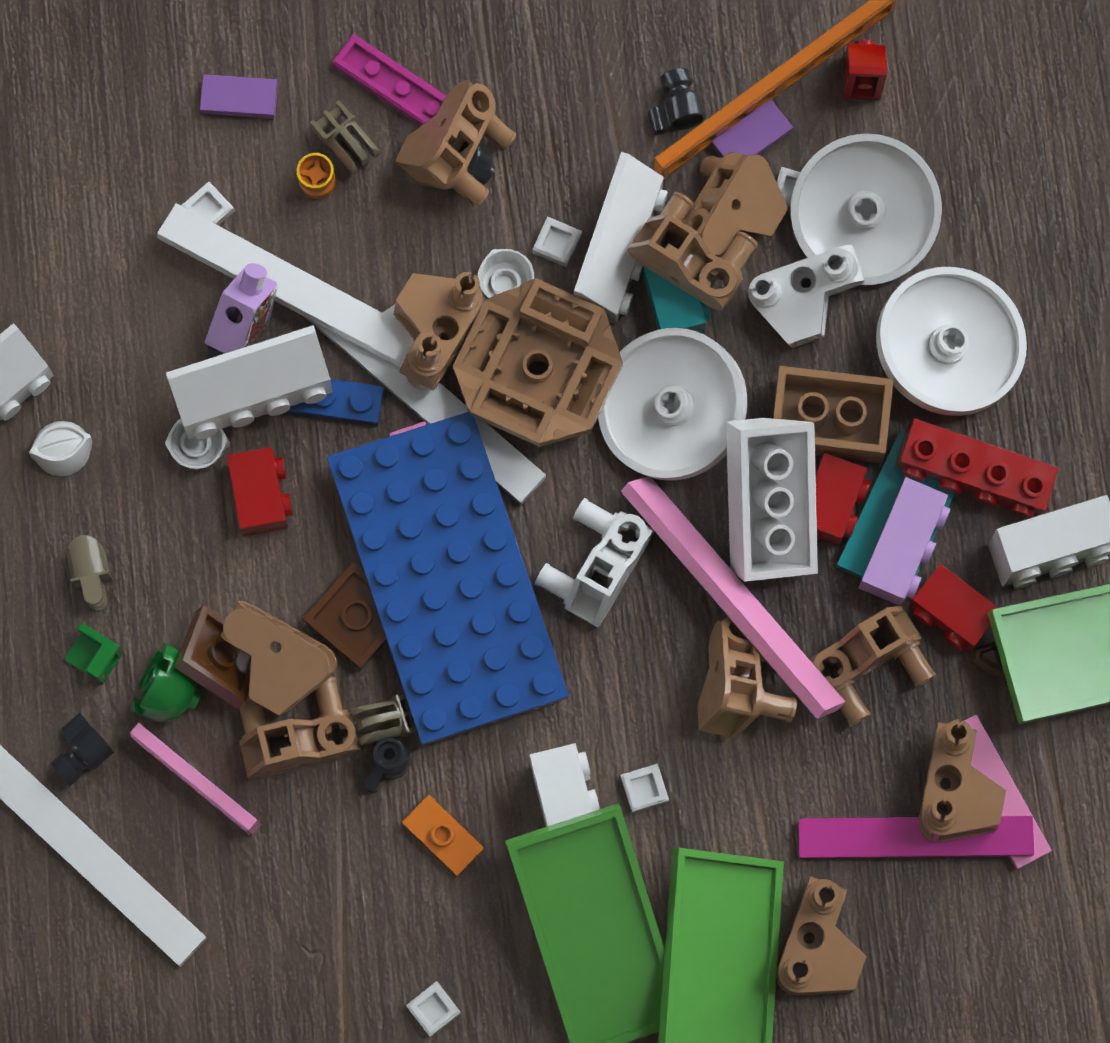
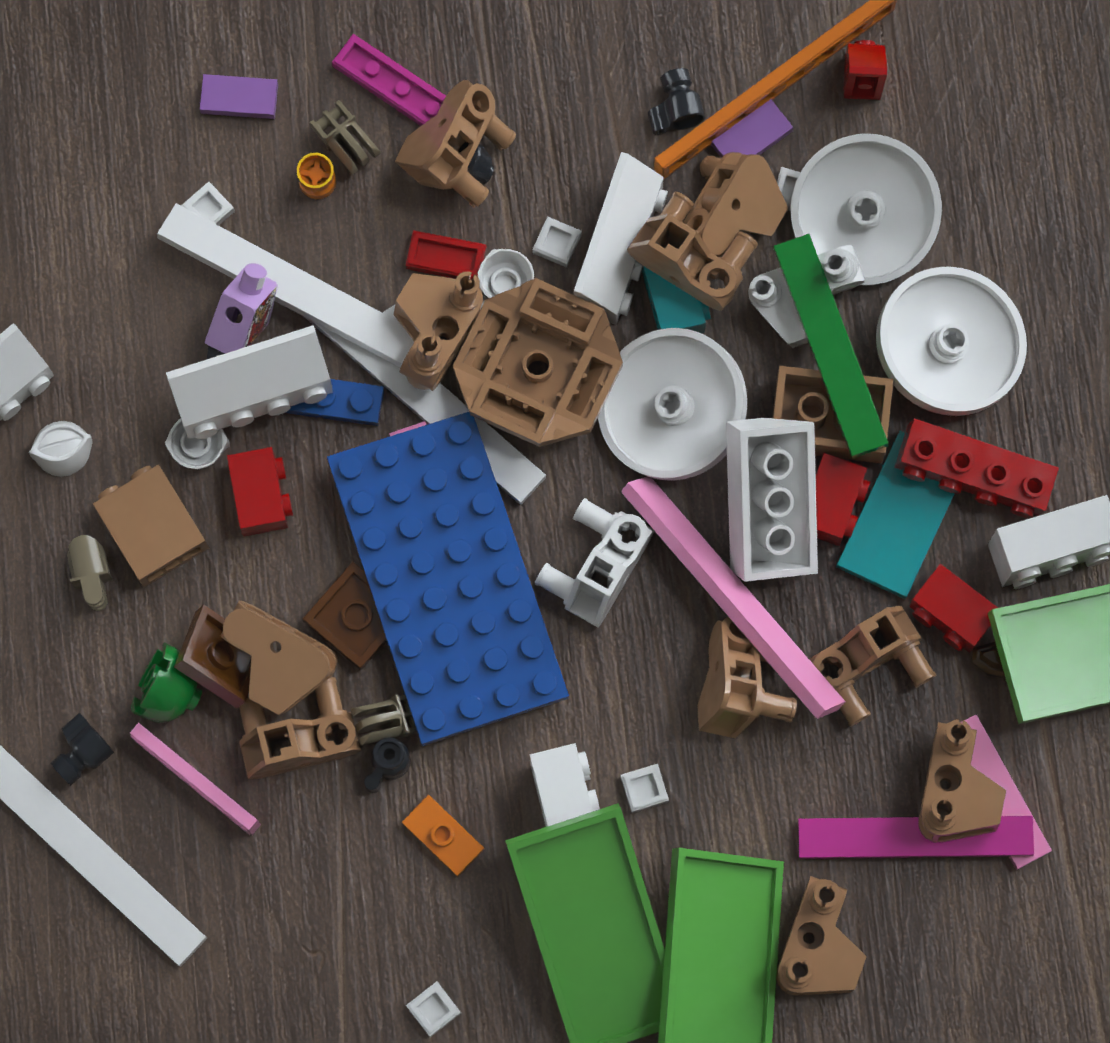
green panel [65,623,124,684] -> none
lavender brick [858,477,950,606] -> none
none -> medium nougat brick [93,464,209,587]
none -> red tile [405,230,487,280]
none -> green tile [773,233,889,459]

